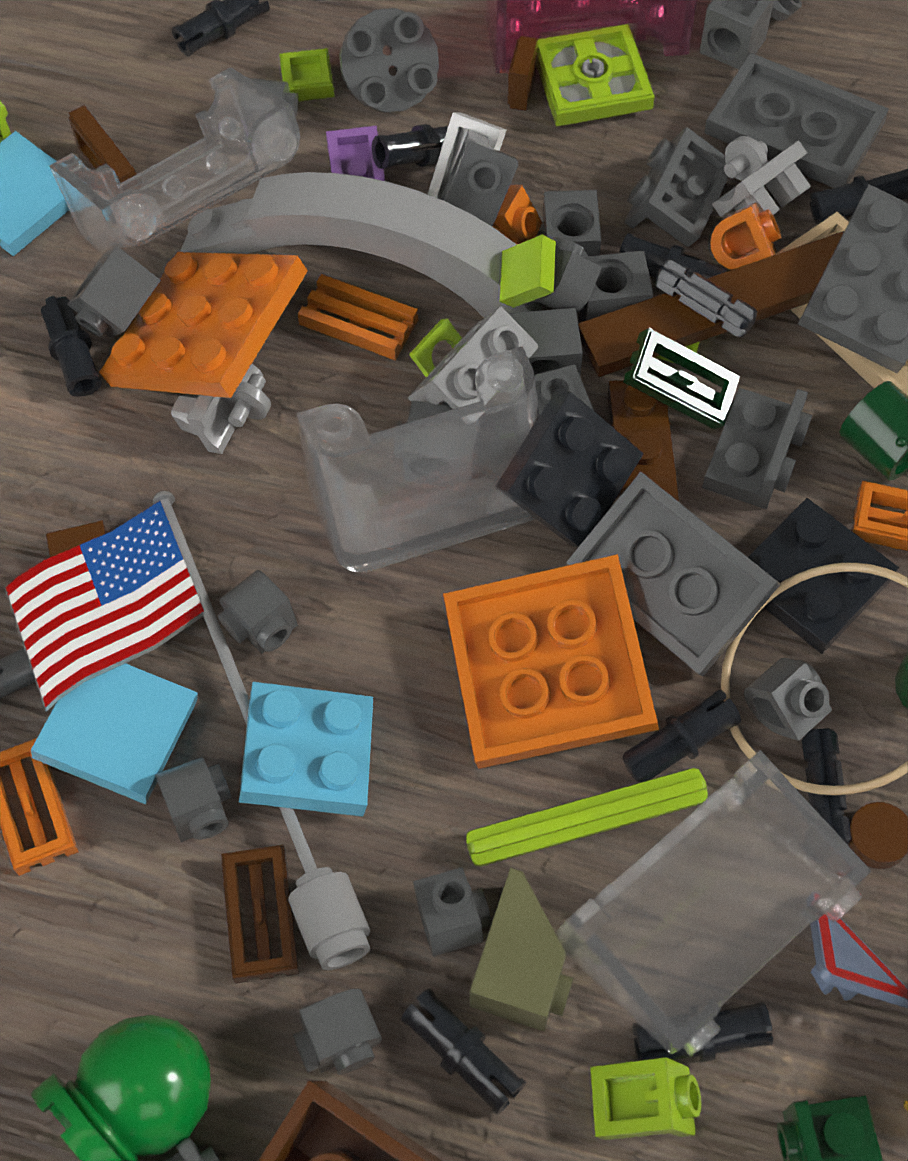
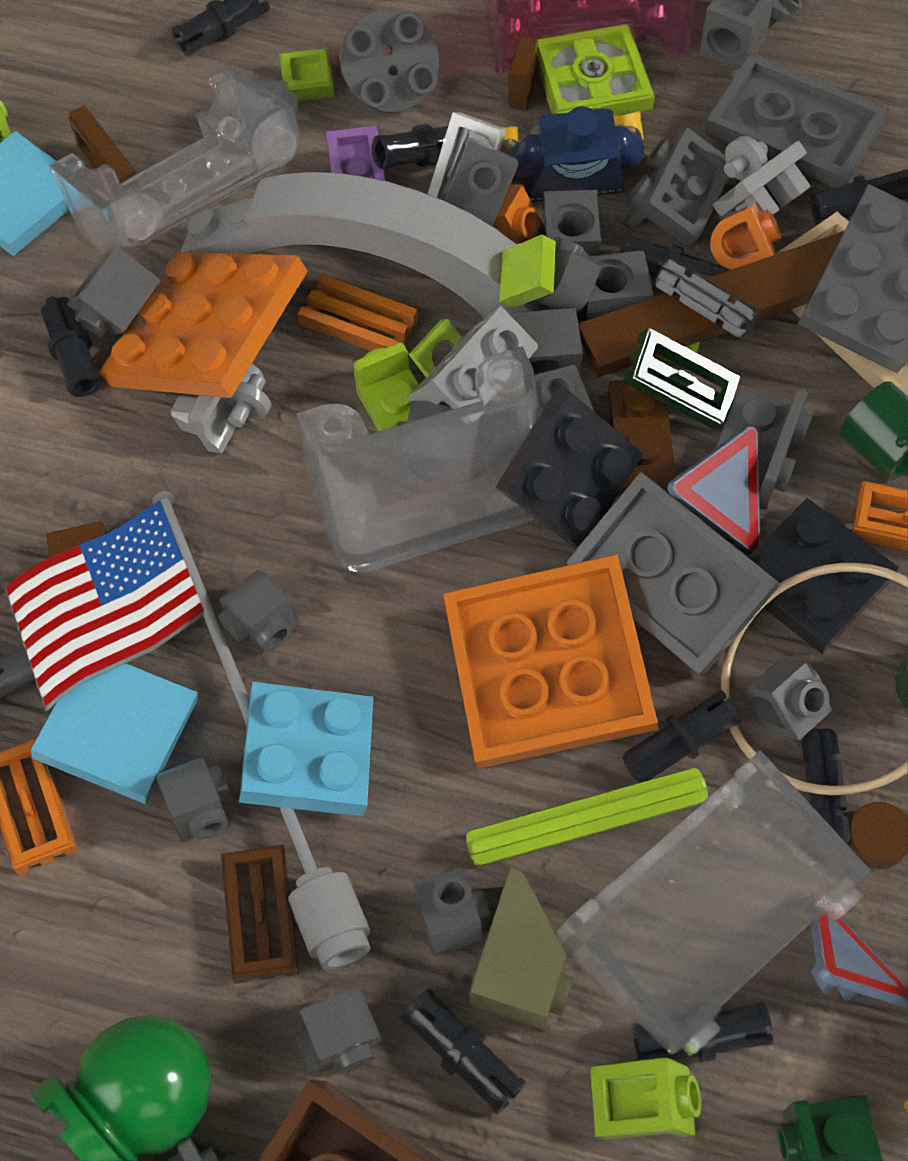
none -> lime bracket [353,343,419,443]
none -> dark blue torso [500,106,644,202]
none -> piece [668,427,760,554]

